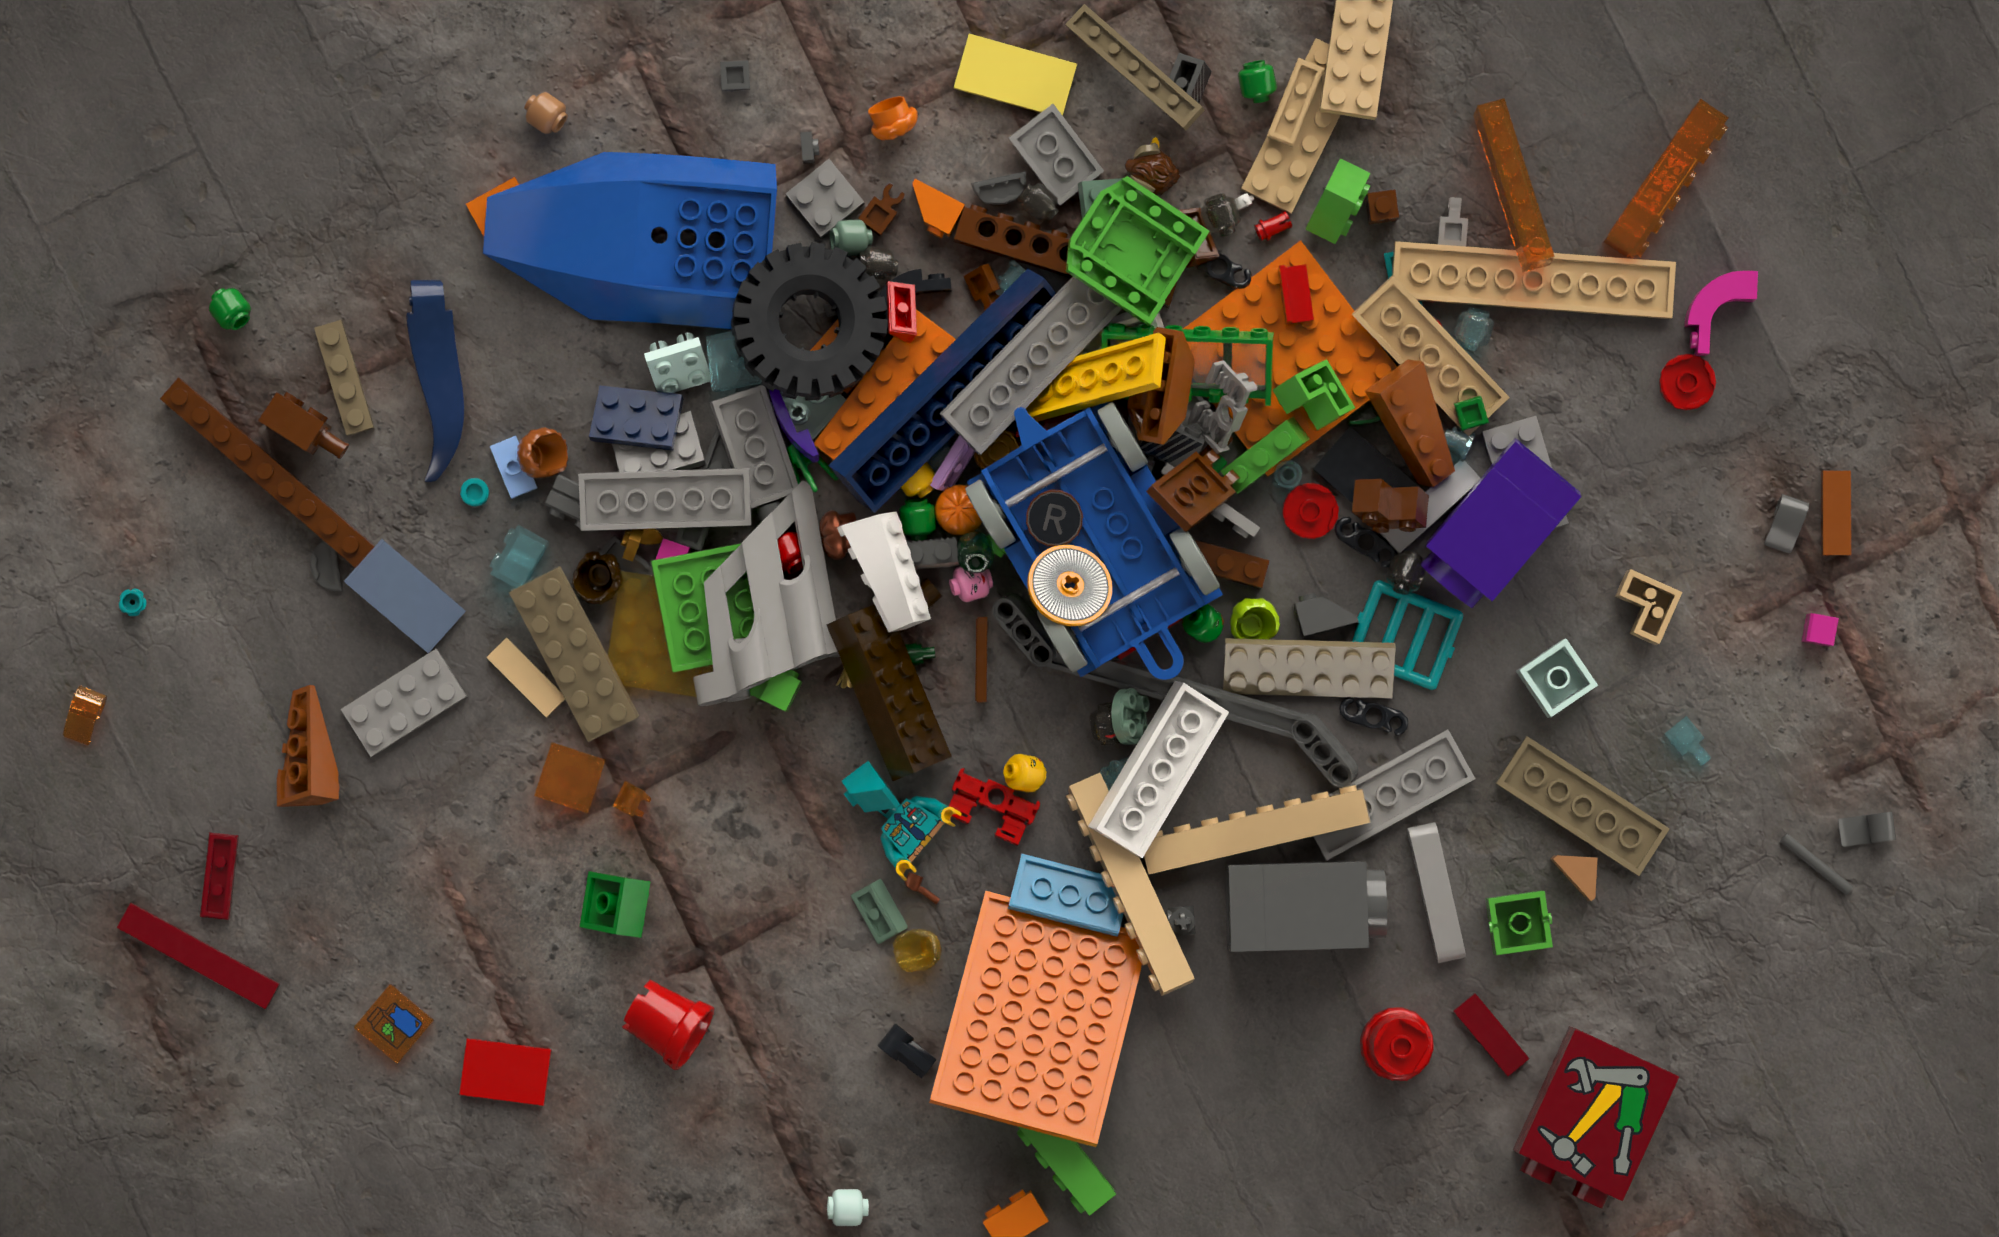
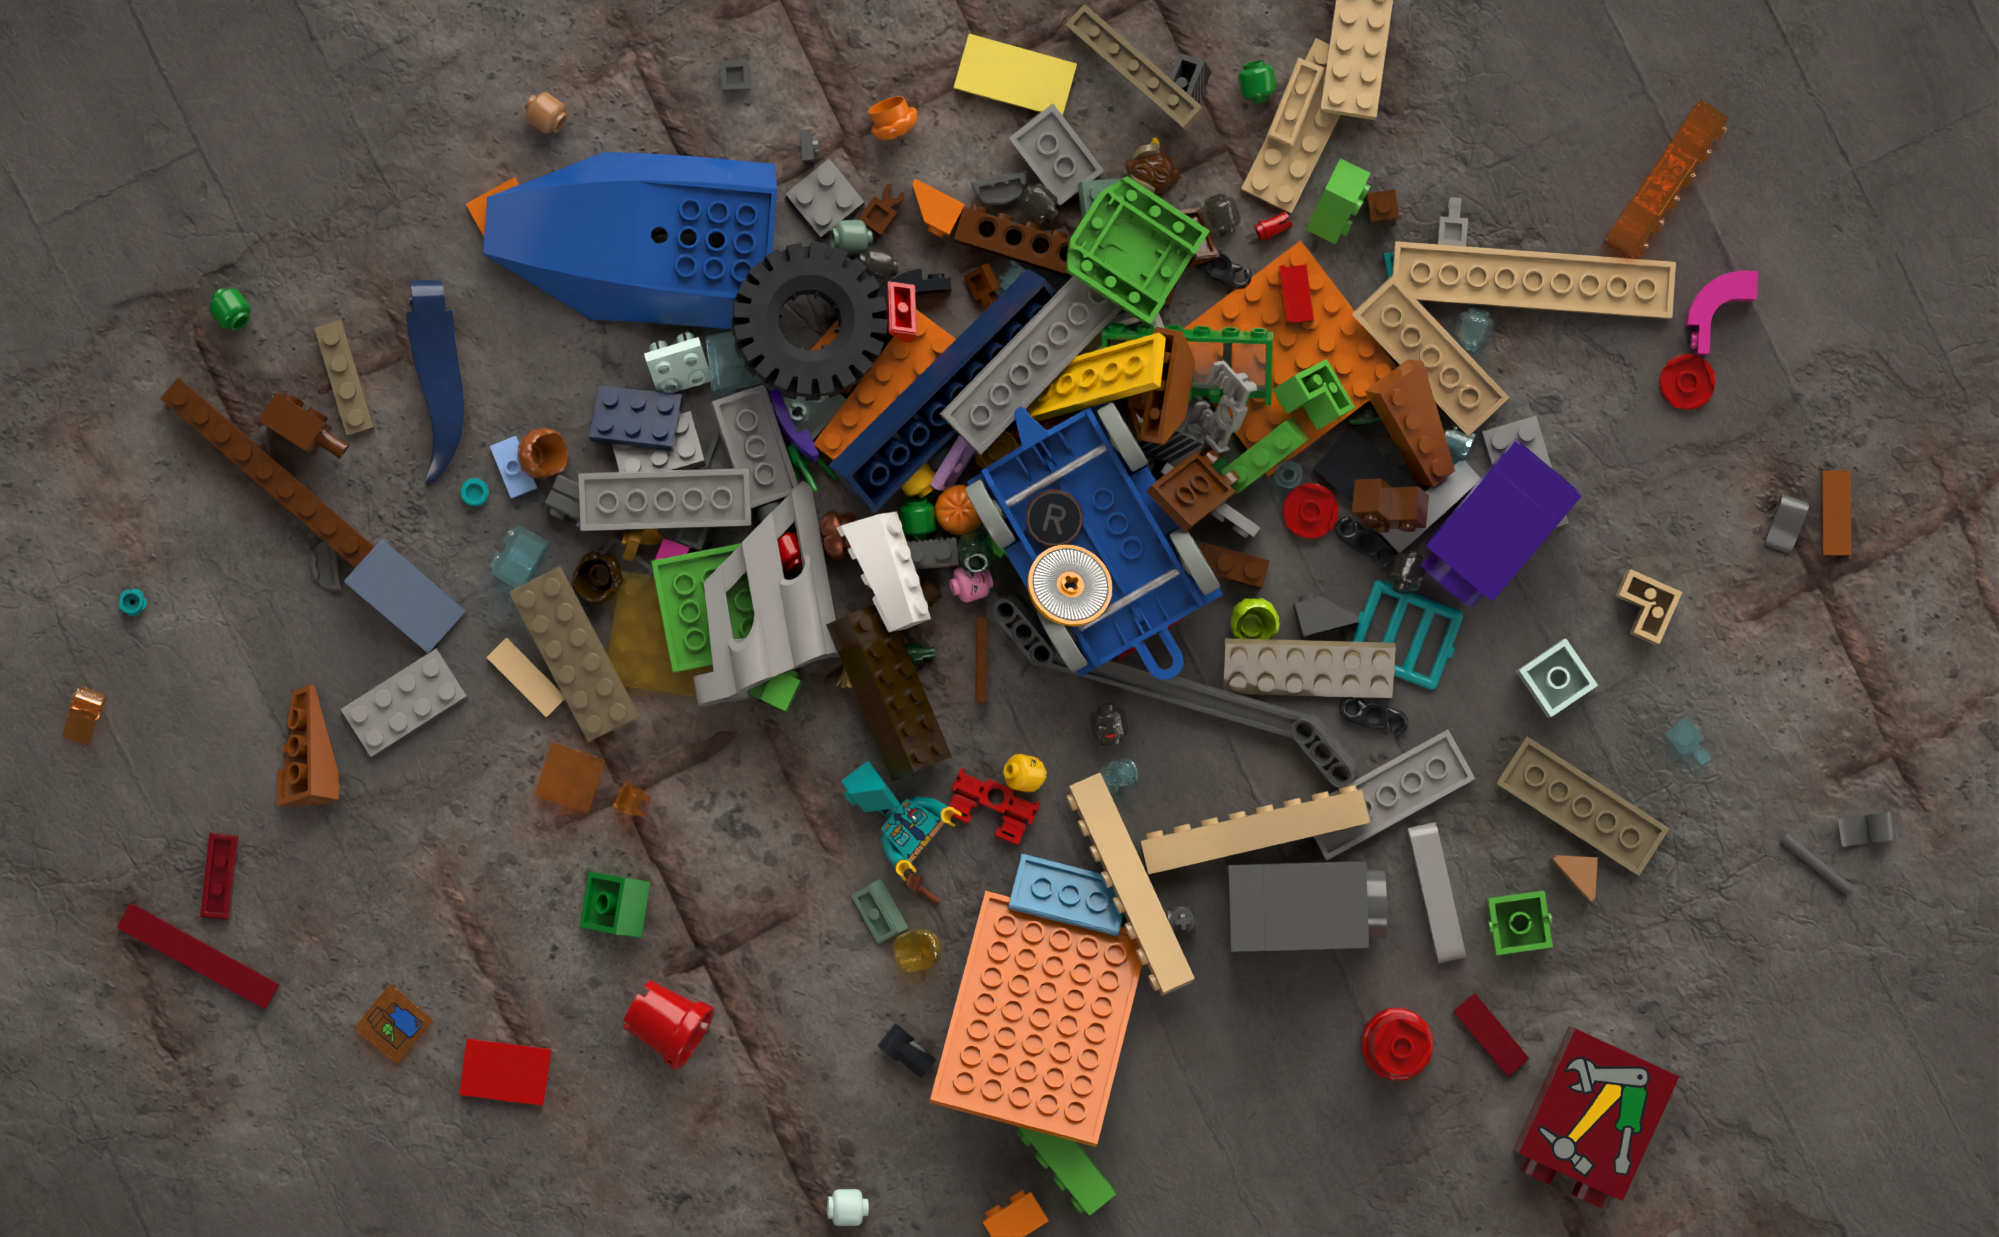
white arch [1088,681,1229,858] -> none
sand green tile [1111,688,1150,745] -> none
green head [1182,604,1224,643] -> none
white piece [1231,193,1254,211] -> none
green tile [1454,395,1489,431] -> none
clear orange brick [1473,98,1555,272] -> none
dark pink piece [1801,613,1839,647] -> none

